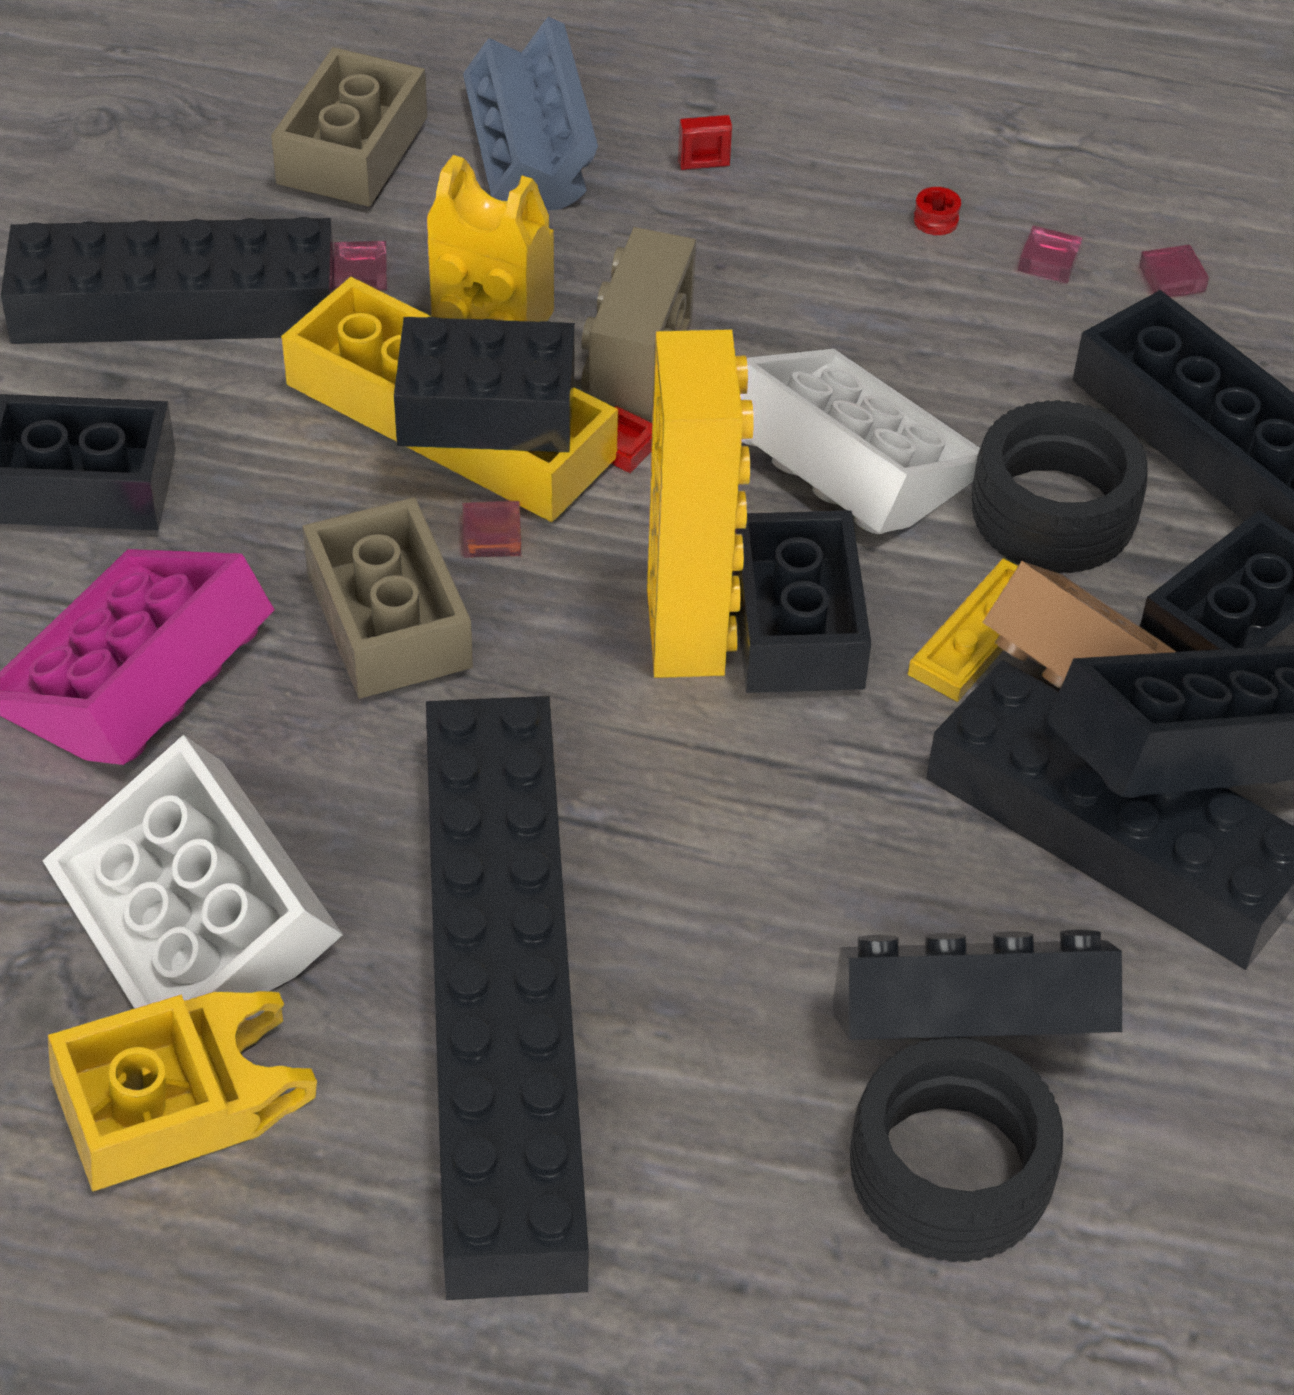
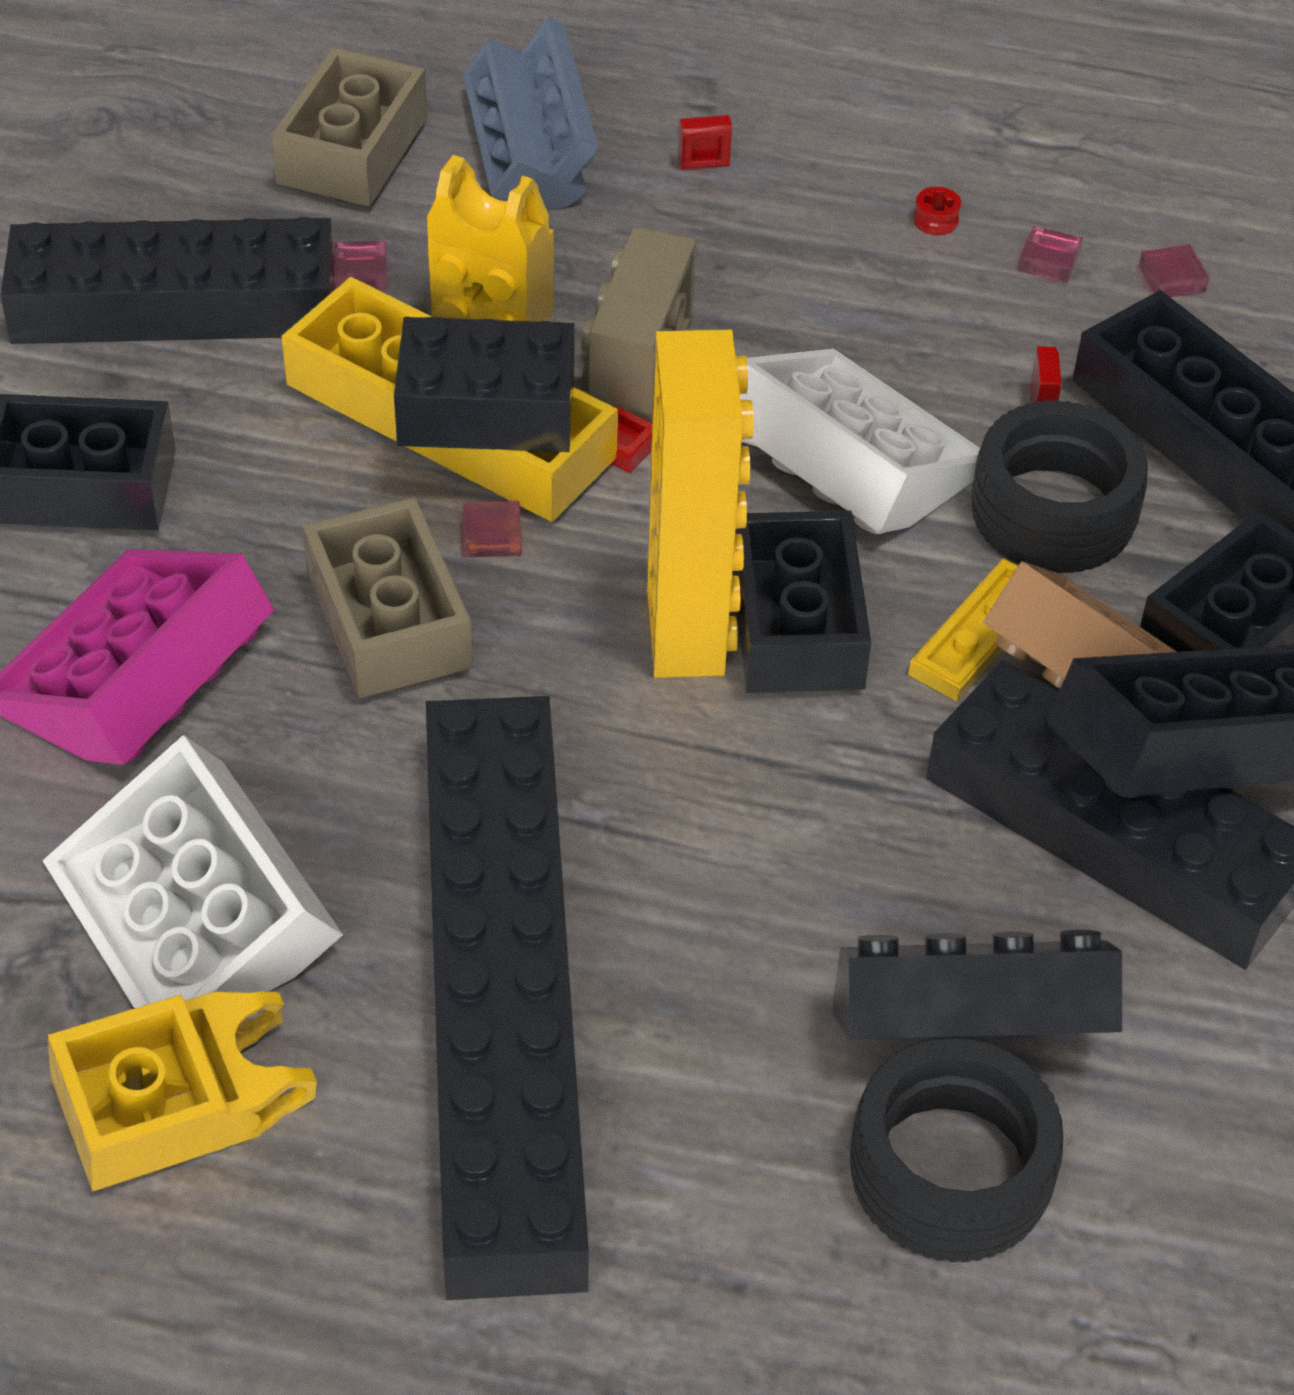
none -> red tile [1030,346,1062,404]

